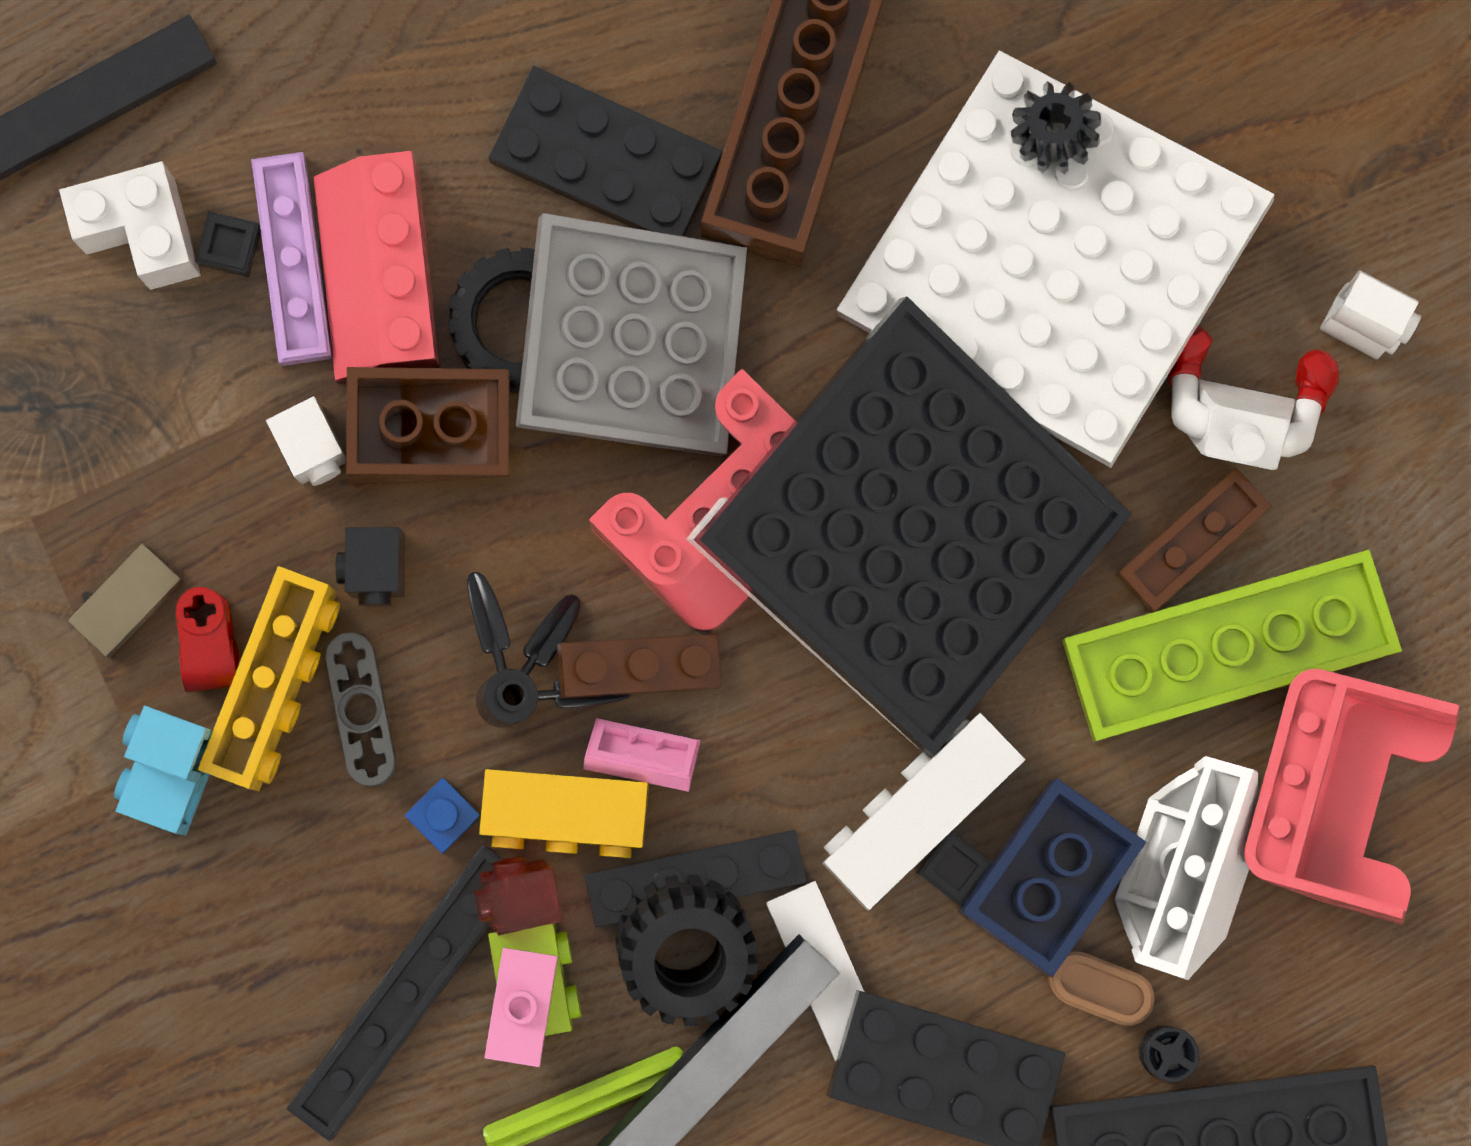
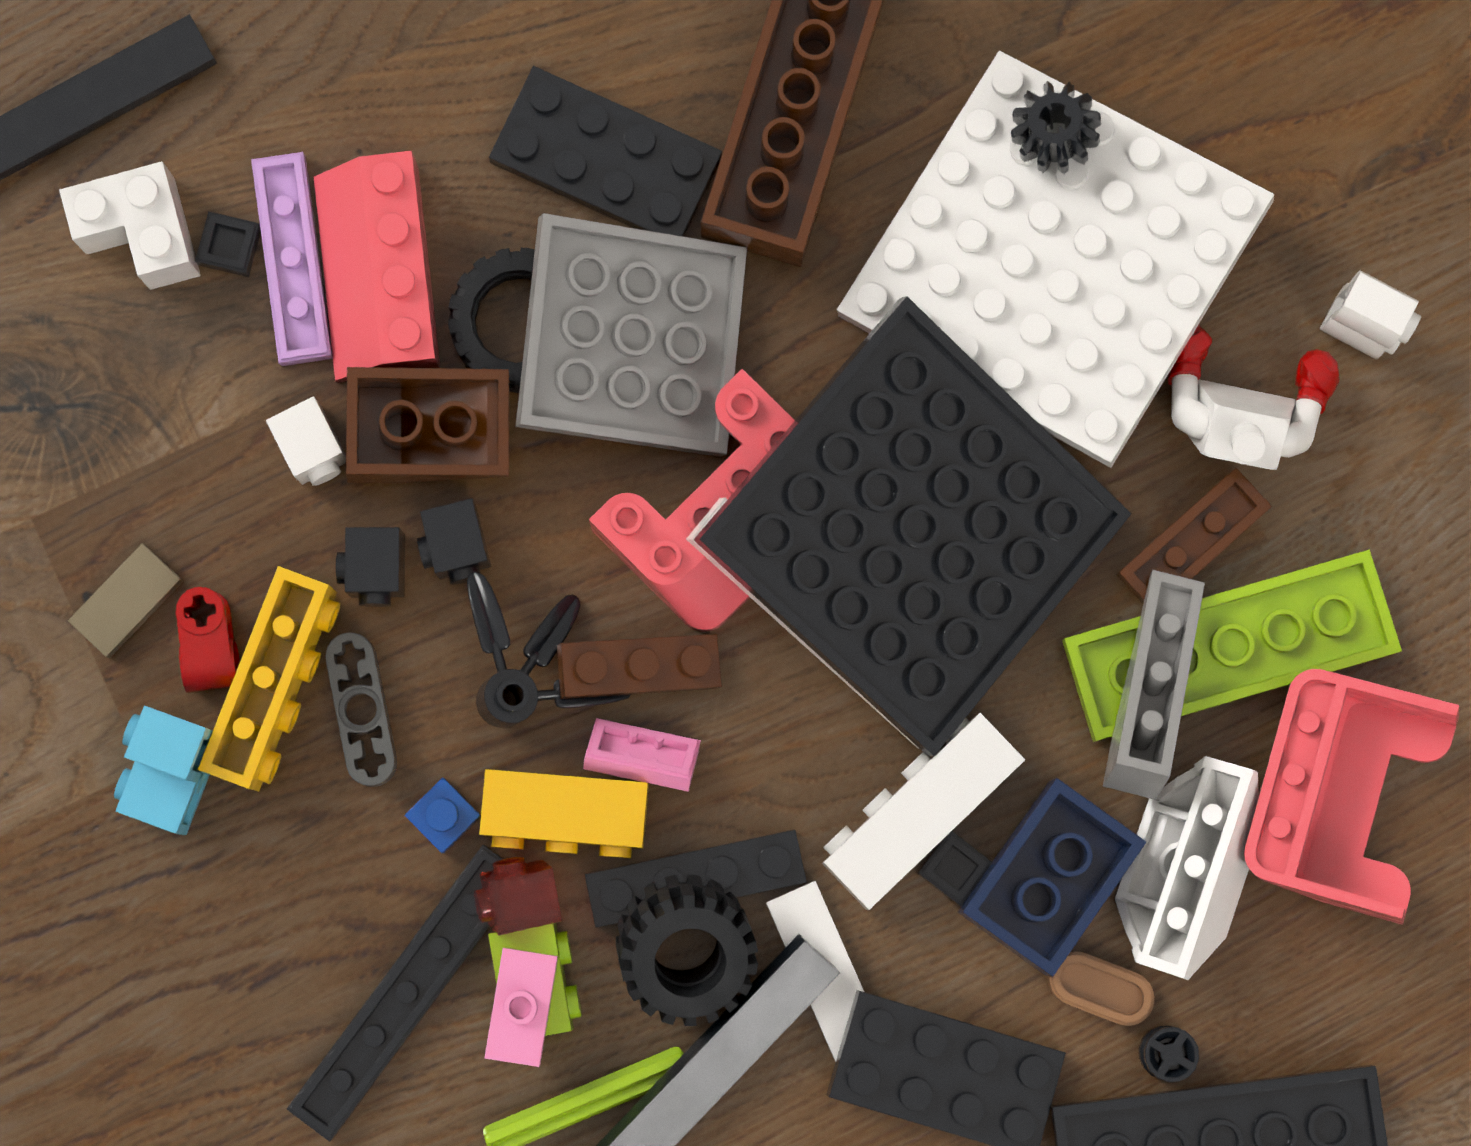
none -> black brick [417,498,491,585]
none -> light grey slope [1103,570,1205,800]

